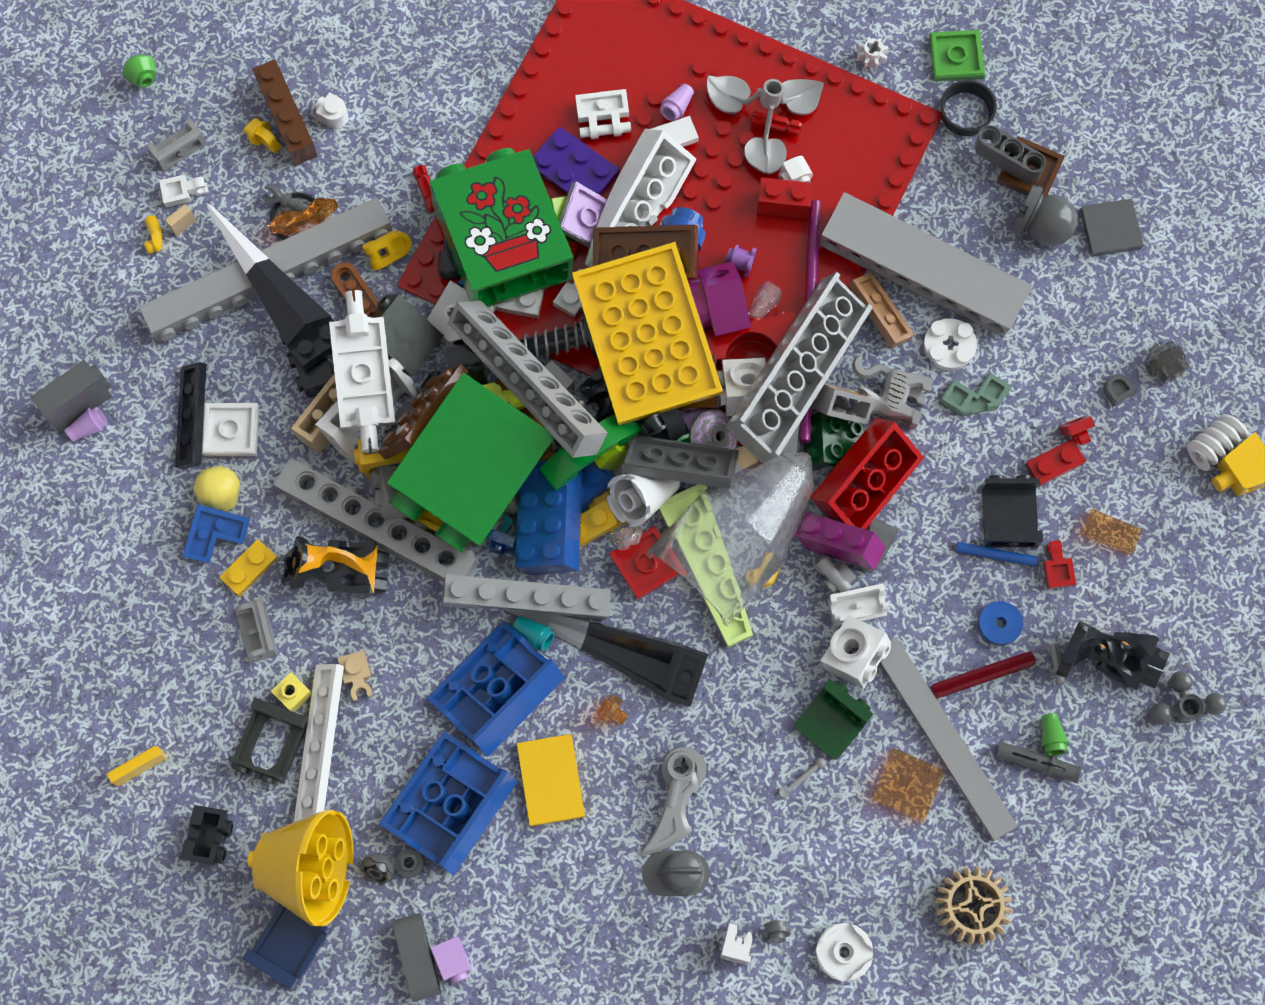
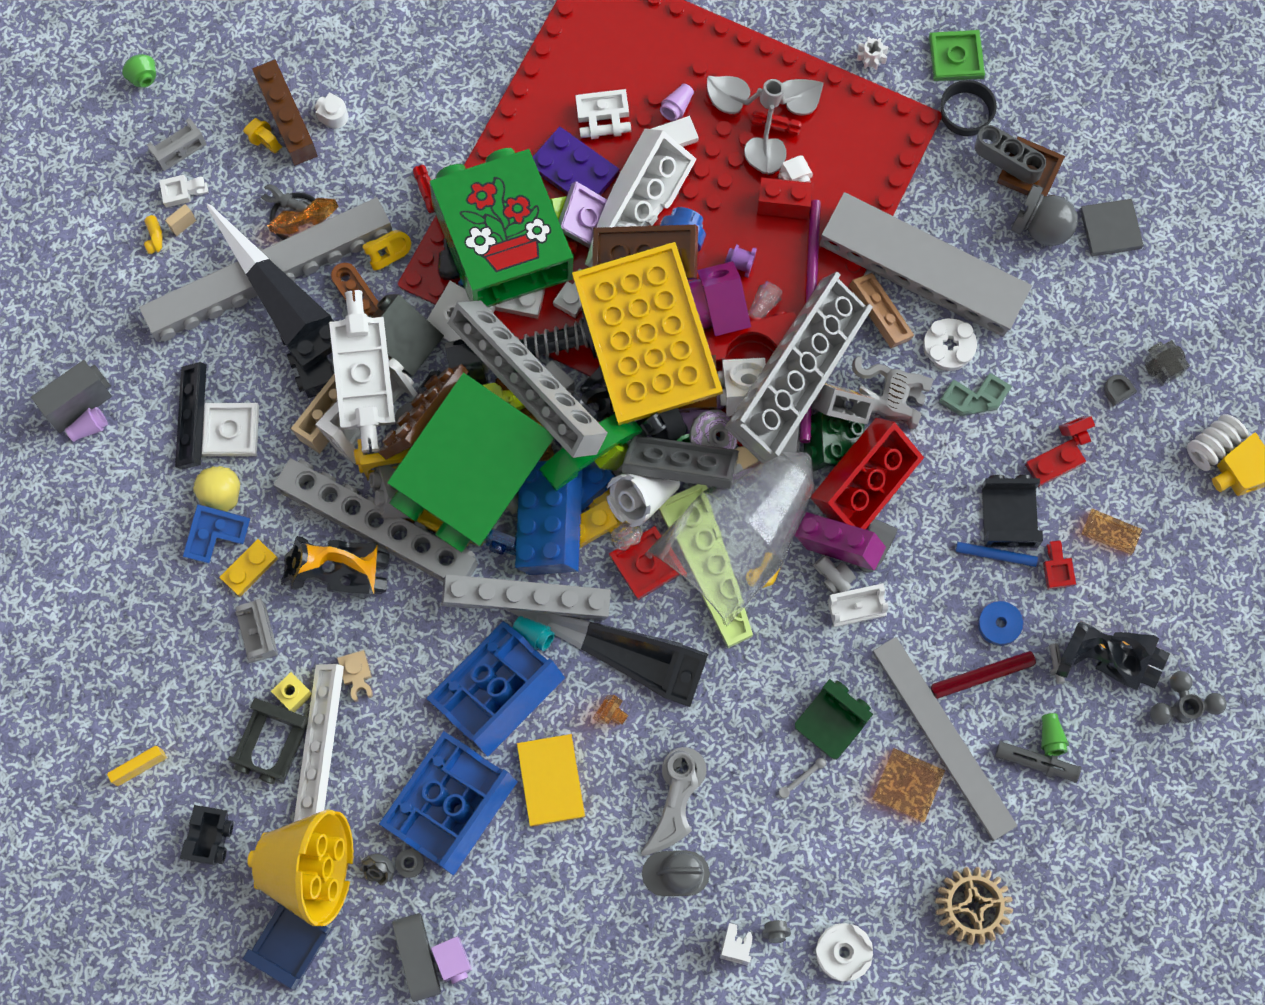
teal piece [501,515,516,532] -> none
white brick [821,615,891,689] -> none

